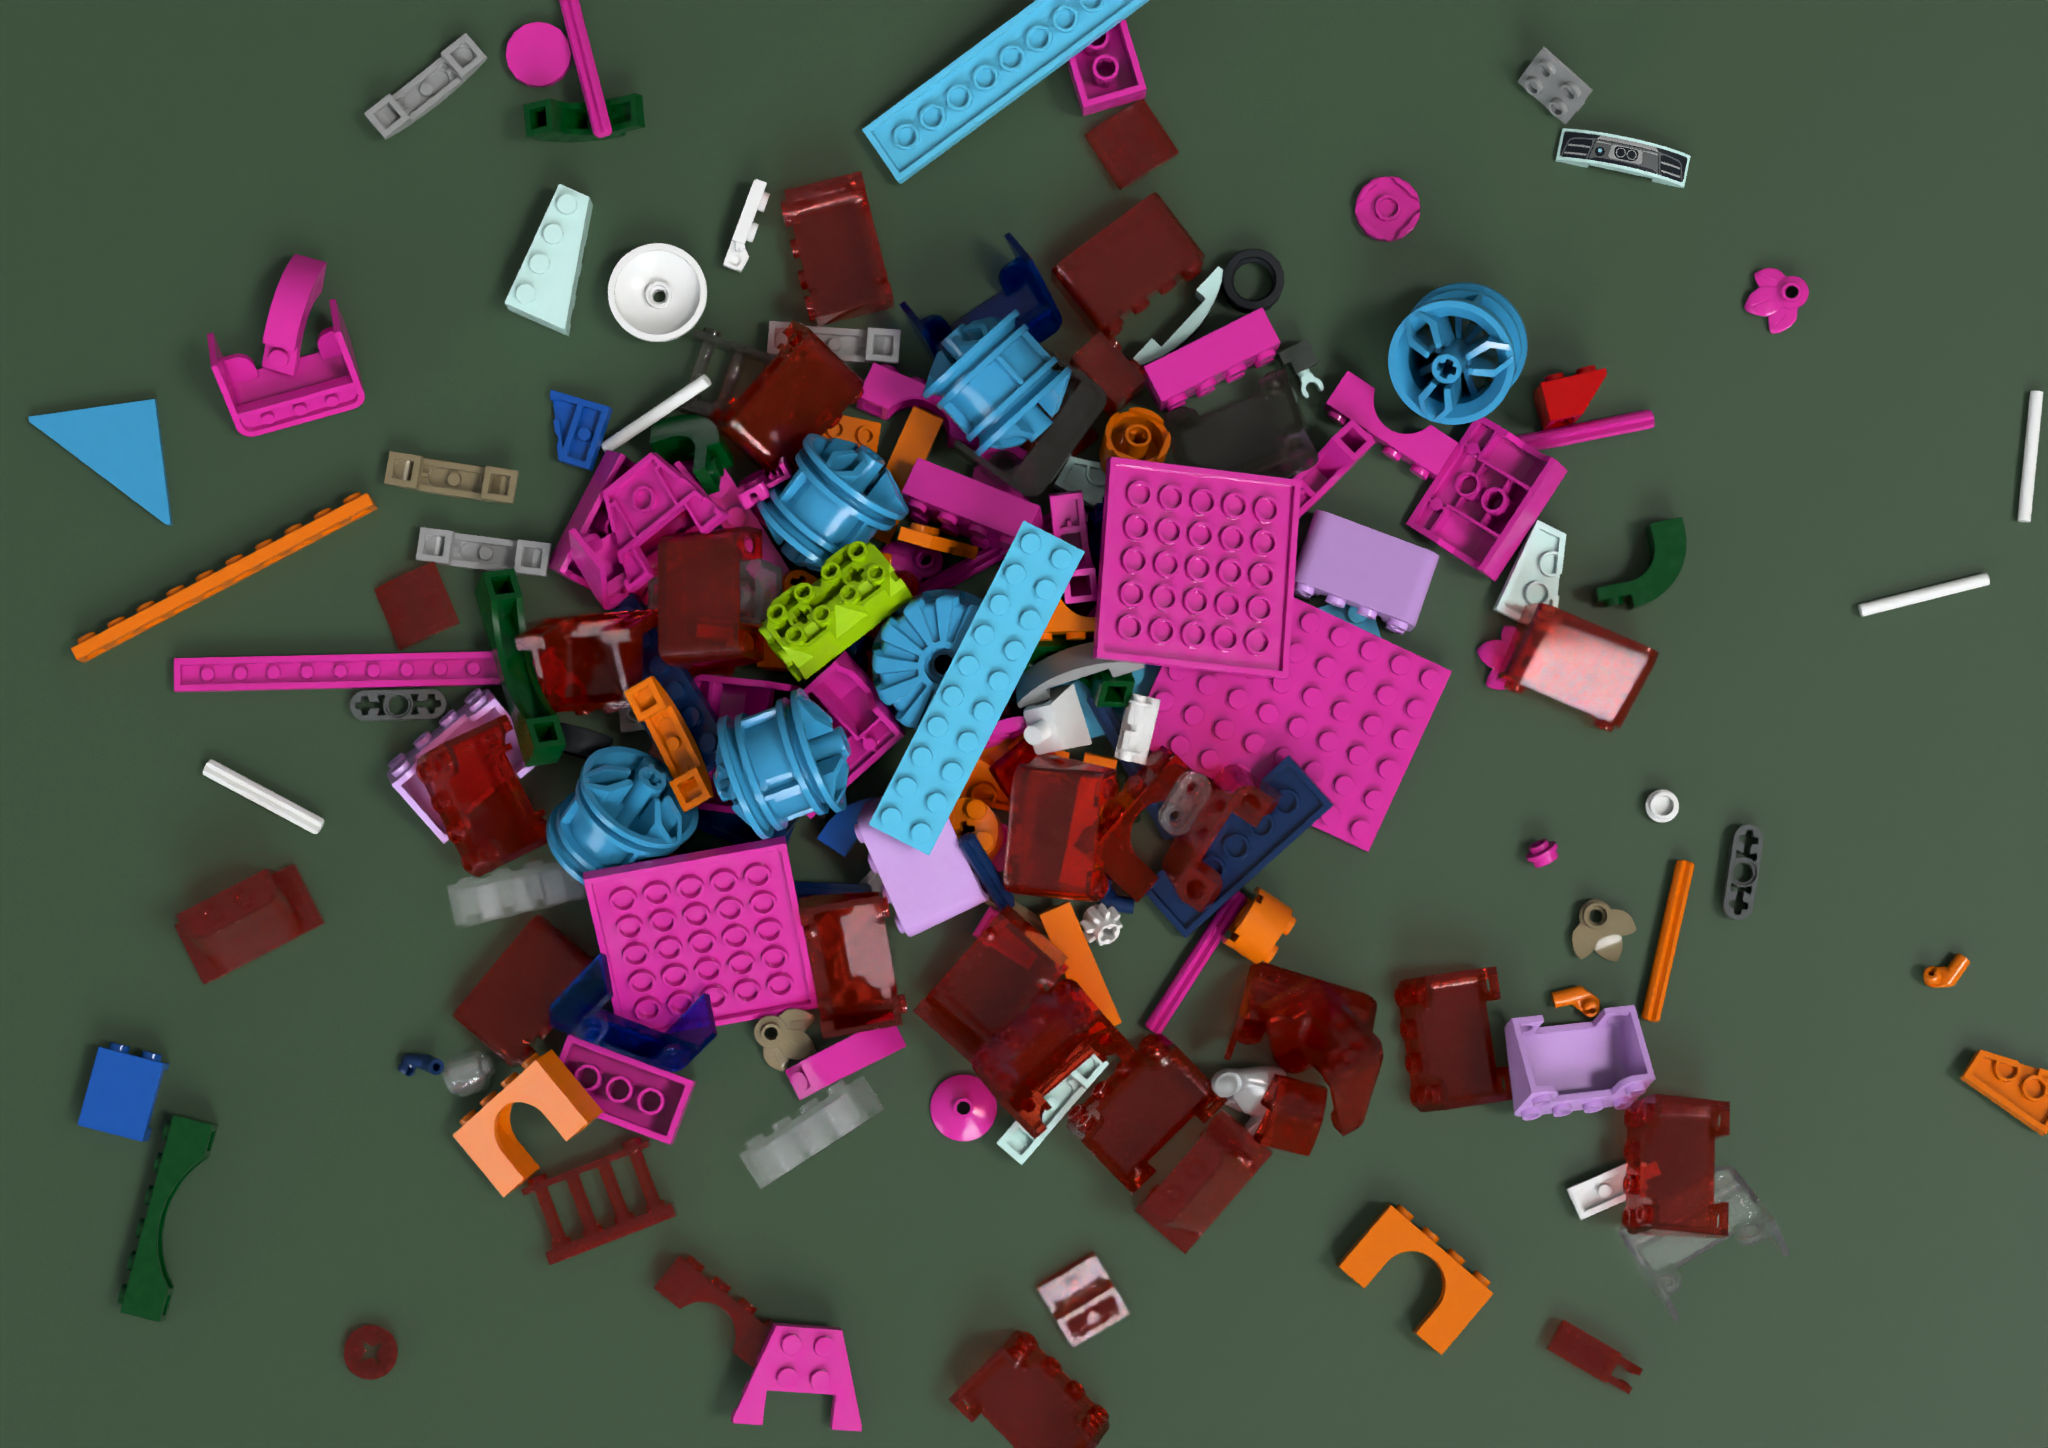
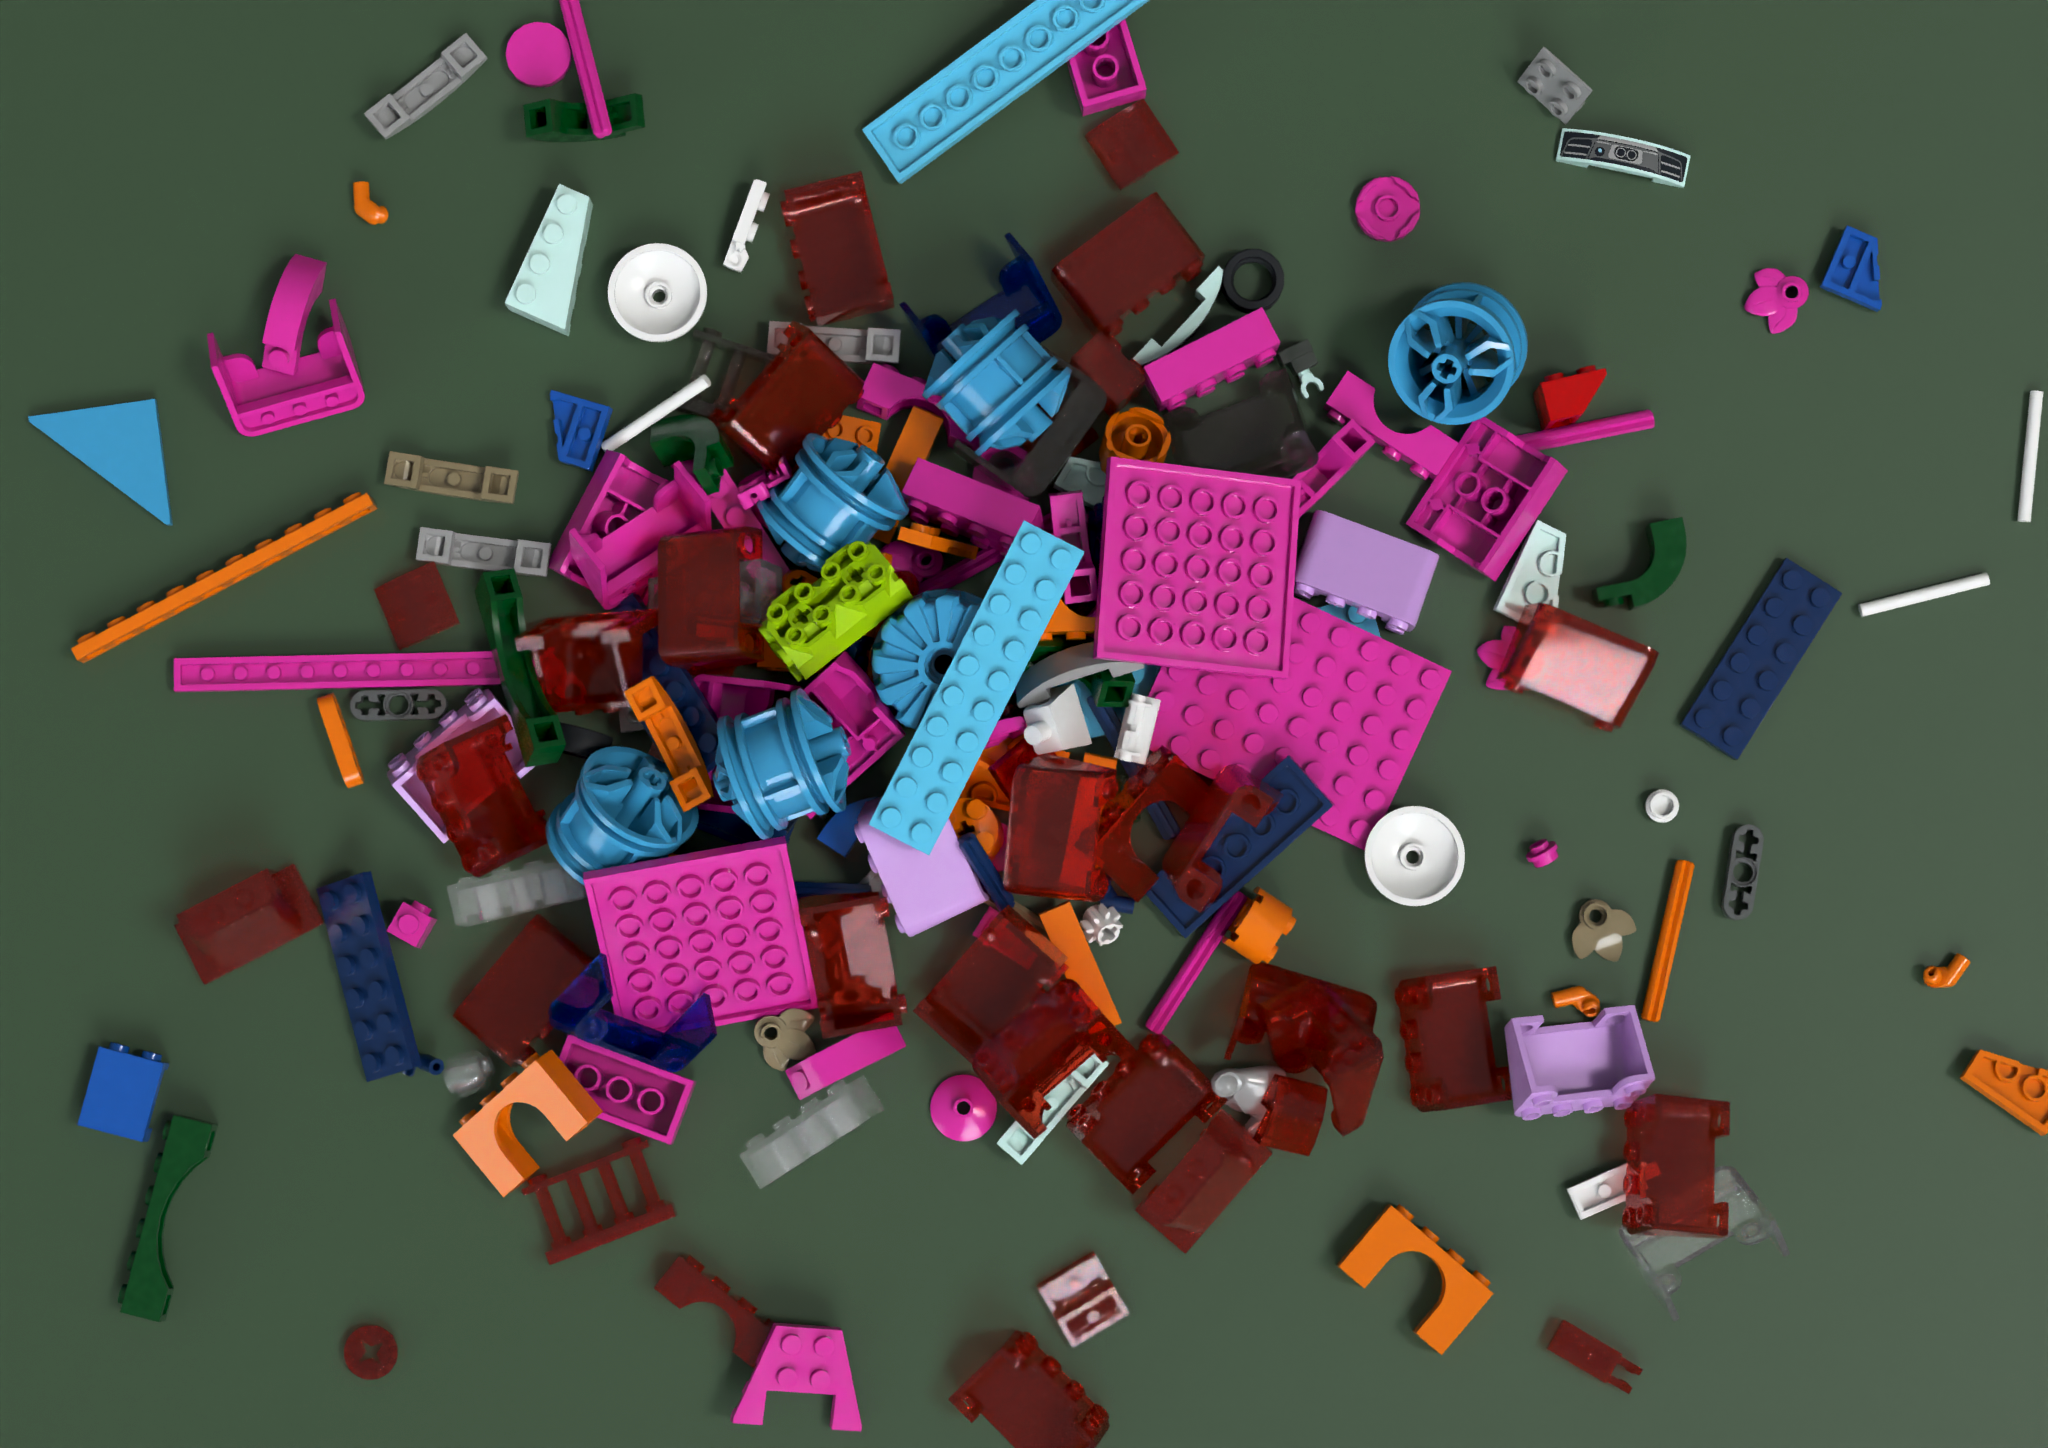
white axle [202,759,325,834] -> none
dark pink wing [602,452,729,592] -> none
clear plate [1158,771,1211,835] -> none
none -> dark blue plate [316,871,422,1082]
none -> orange beam [317,693,364,789]
none -> orange arm [353,181,388,225]
none -> dark pink brick [386,900,437,949]
none -> white dish [1364,806,1465,906]
none -> dark blue plate [1680,558,1842,760]
none -> blue wing [1819,225,1882,312]

